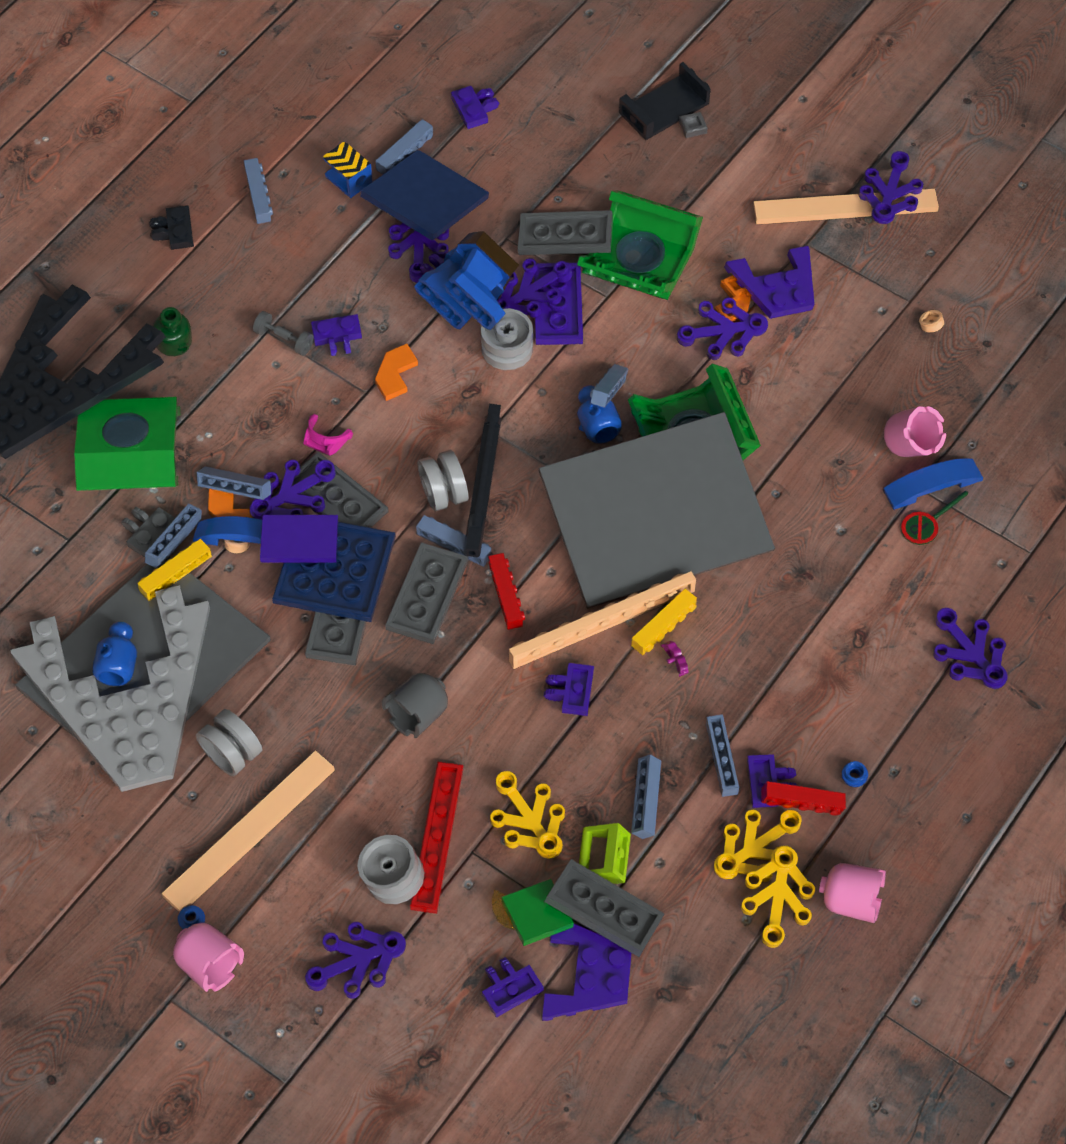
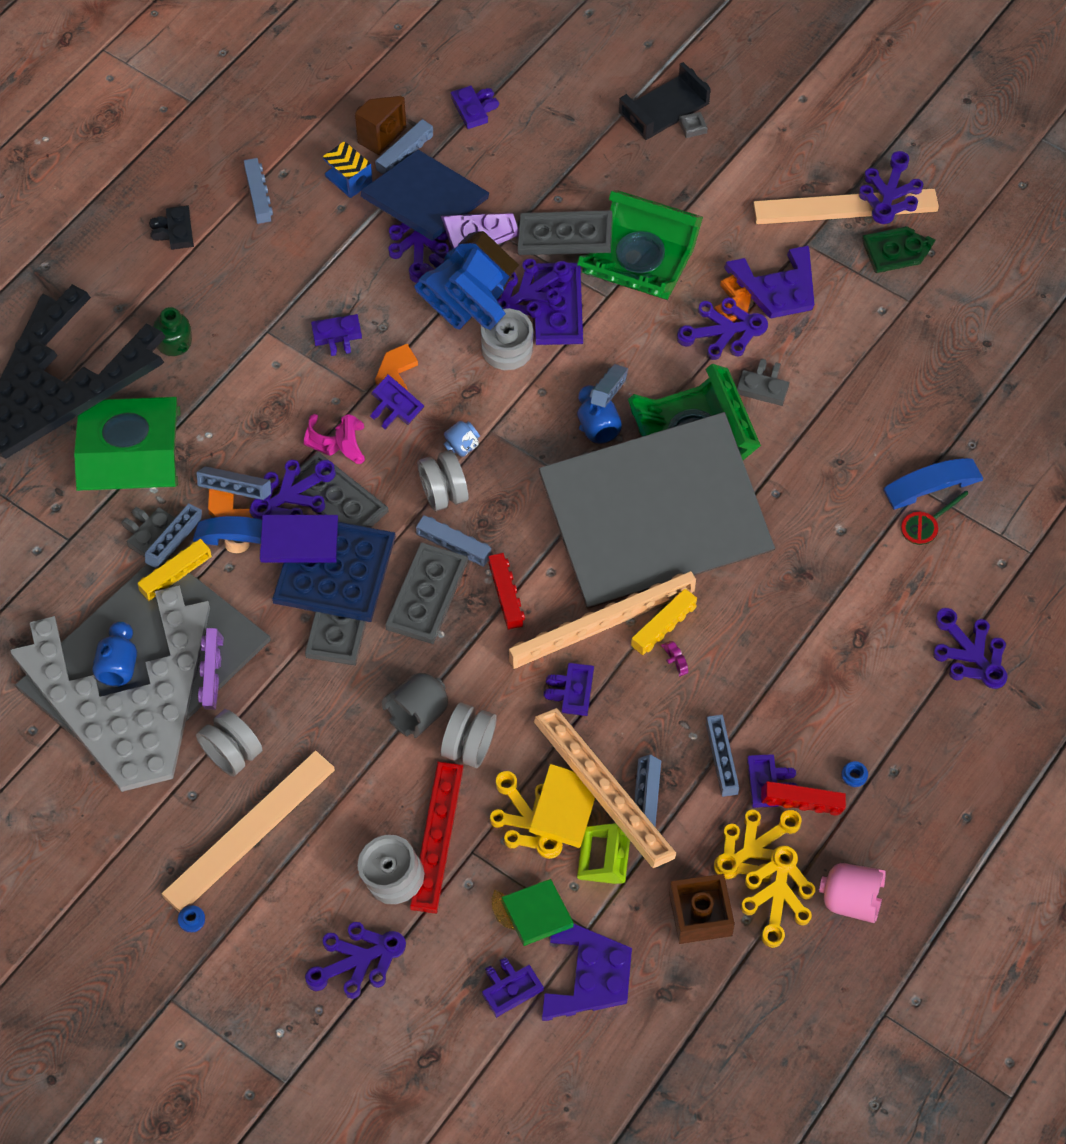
bright pink cylinder [173,923,244,992] -> none
dark grey wheel [253,311,314,356] -> none
black piece [463,403,501,557] -> none
dark grey plate [545,859,664,957] -> none
bright pink cylinder [884,406,946,457] -> none
light nougat tile [919,310,944,332] -> none
none -> medium lavender wing [198,628,224,710]
none -> dark pink helmet [335,415,365,464]
none -> reddish brown slope [355,96,407,155]
none -> dark purple hinge [370,375,424,429]
none -> medium lavender wing [441,212,519,249]
none -> light grey wheel [441,702,497,768]
none -> medium blue head [443,421,480,457]
none -> yellow tile [529,764,595,848]
none -> light nougat tile [534,708,676,868]
none -> reddish brown brick [669,874,735,944]
none -> dark grey hinge [737,359,790,406]
none -> dark green tile [862,226,936,273]

